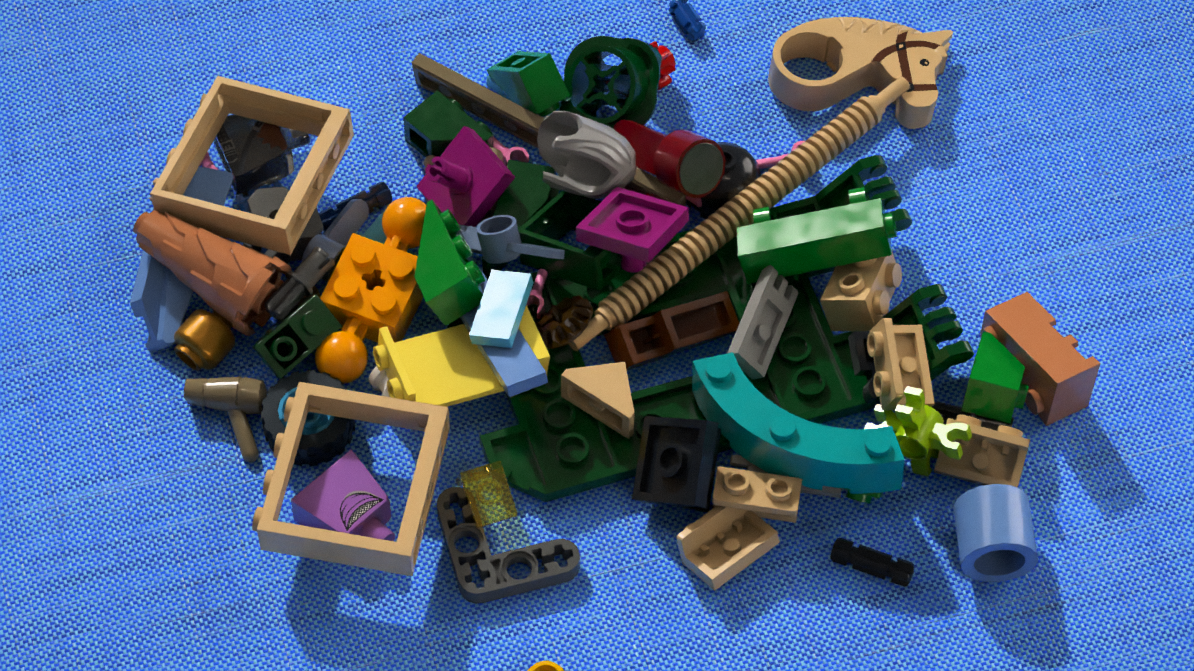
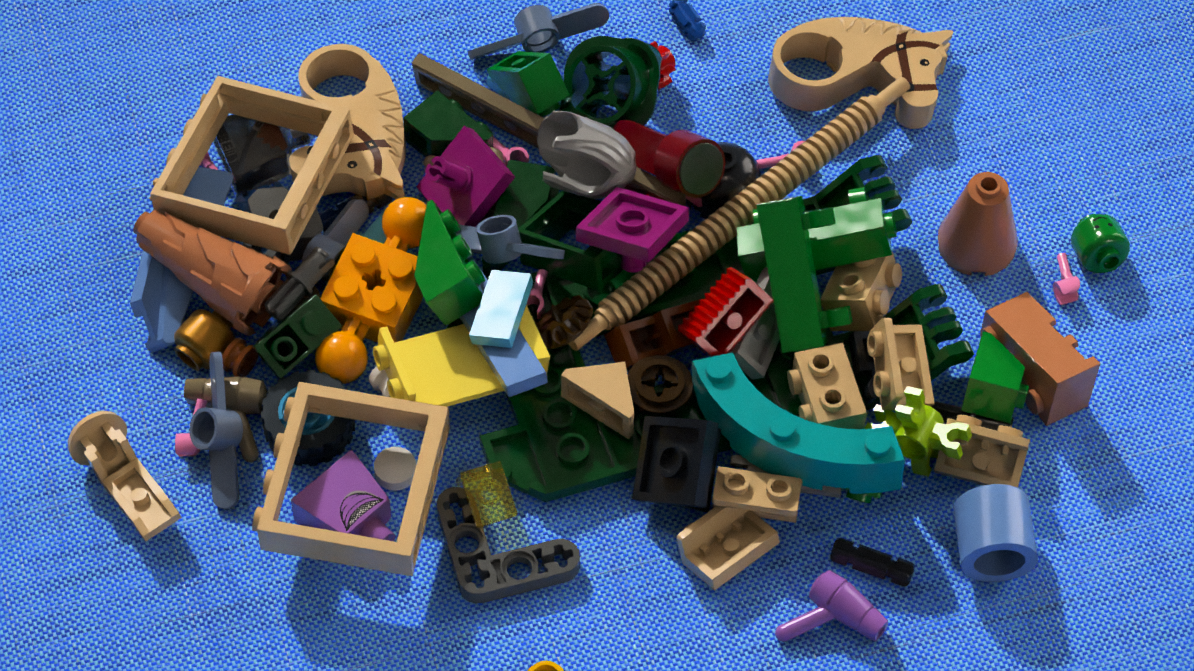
none -> tan piece [68,411,182,542]
none -> bright pink hand [175,398,207,456]
none -> sand blue piece [189,352,243,510]
none -> dark orange bush [222,337,259,377]
none -> tan animal [289,44,406,200]
none -> white tile [374,447,416,491]
none -> sand blue piece [468,3,609,60]
none -> dark brown gear [628,355,693,417]
none -> red brick [678,267,774,357]
none -> green brick [756,196,853,353]
none -> medium lavender piece [775,570,888,642]
none -> tan brick [787,343,867,429]
none -> nougat cone [938,172,1018,276]
none -> bright pink hand [1053,253,1080,305]
none -> green head [1071,214,1130,273]

